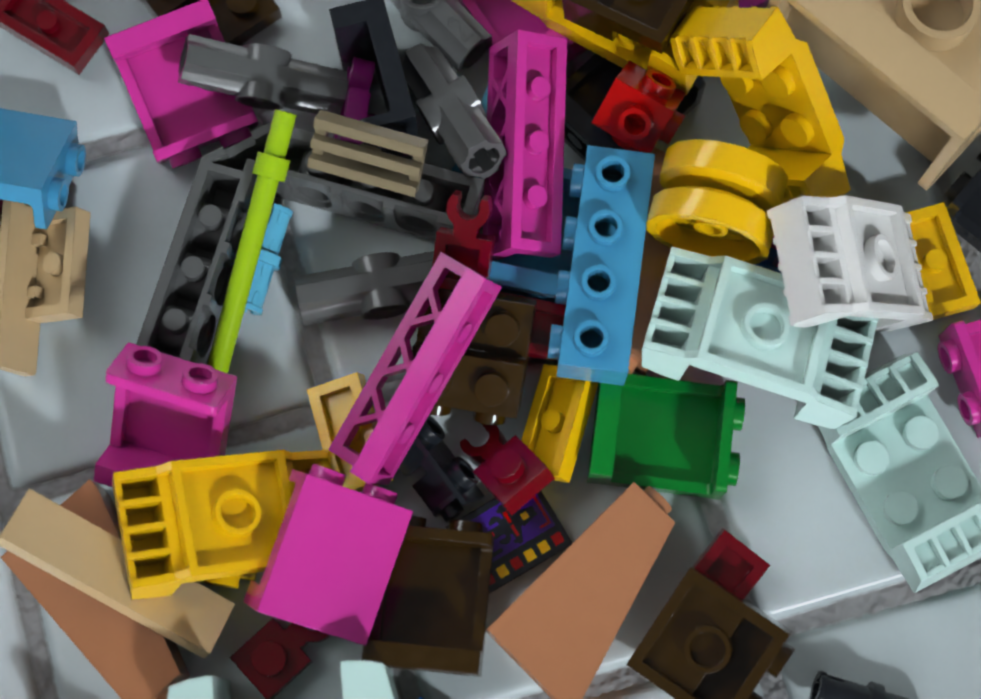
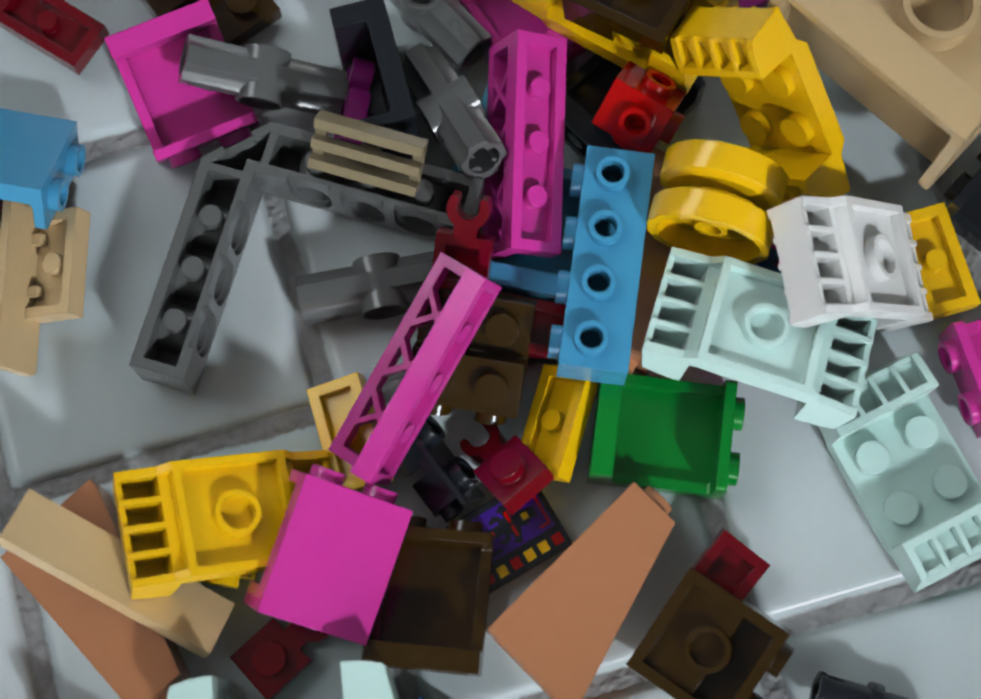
dark pink panel [94,342,237,487] -> none
lime bar [207,109,297,373] -> none
medium azure pin [244,203,293,316] -> none

